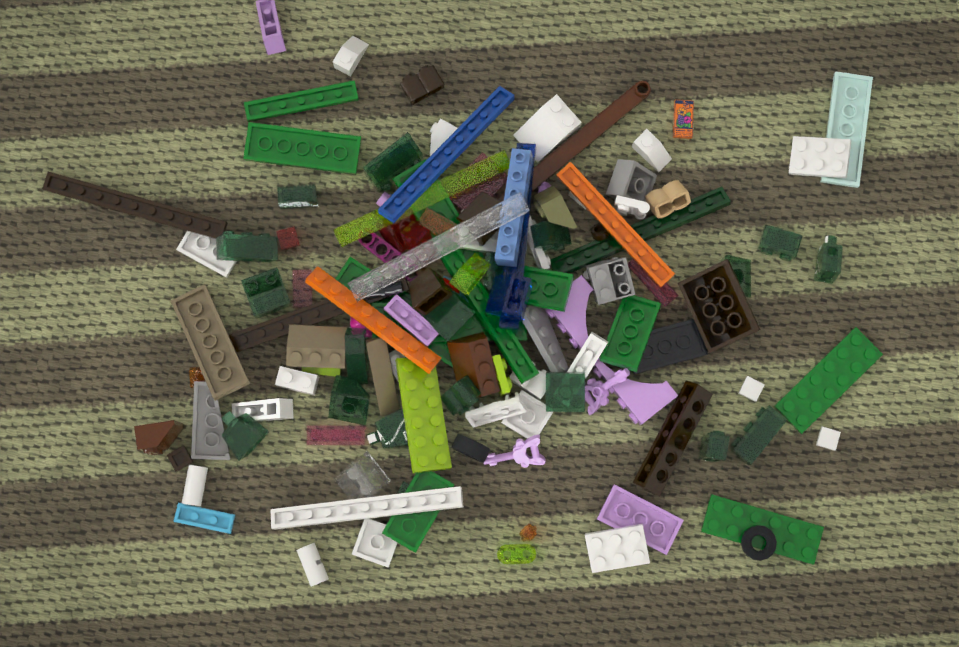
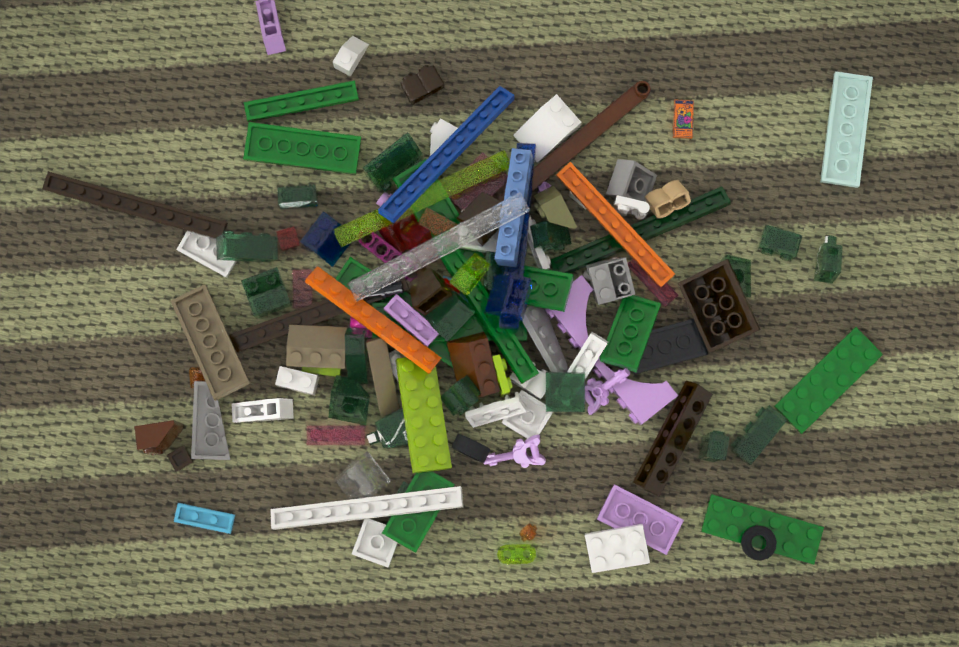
white pin [182,465,208,506] -> none
clear green torso [222,411,269,461] -> none
white pin [296,543,329,586] -> none
dark brown tile [591,223,610,241] -> none
white slope [632,129,672,172] -> none
white tile [738,376,765,402] -> none
white plate [789,136,851,178] -> none
white tile [816,426,841,451] -> none
none -> clear blue slope [300,211,355,267]

